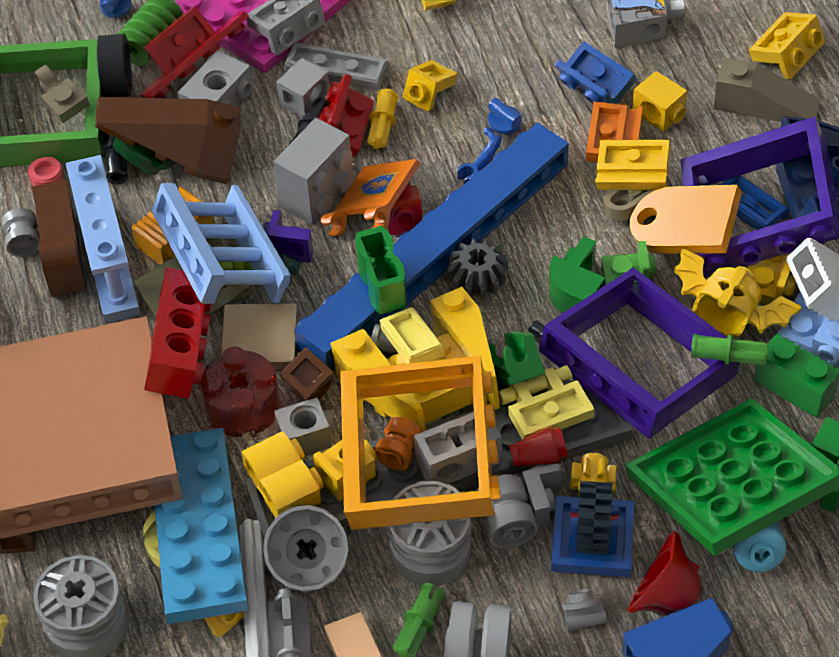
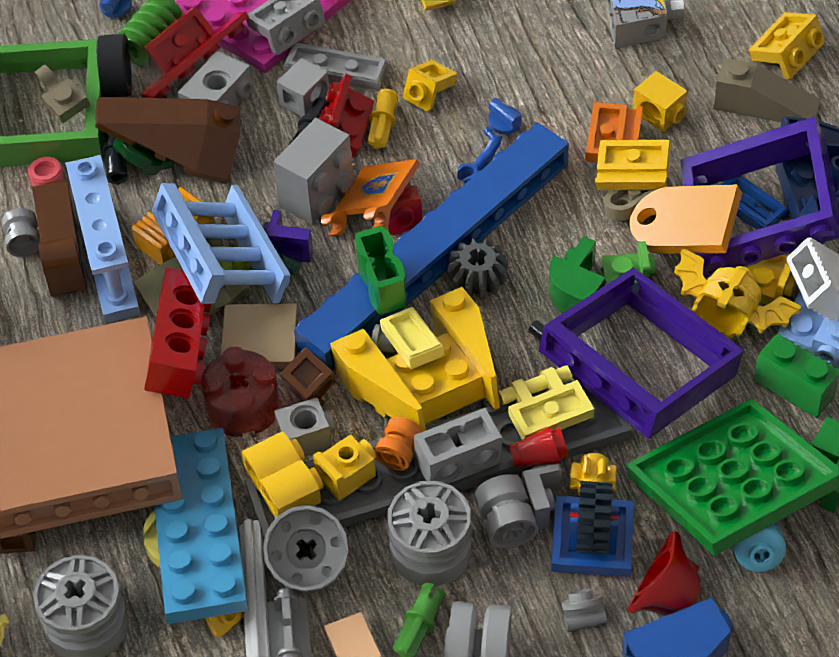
light orange window [340,356,501,530] -> none
green hinge [488,331,545,386] -> none
blue bracket [555,41,637,104] -> none
bright green axle [691,334,768,365] -> none

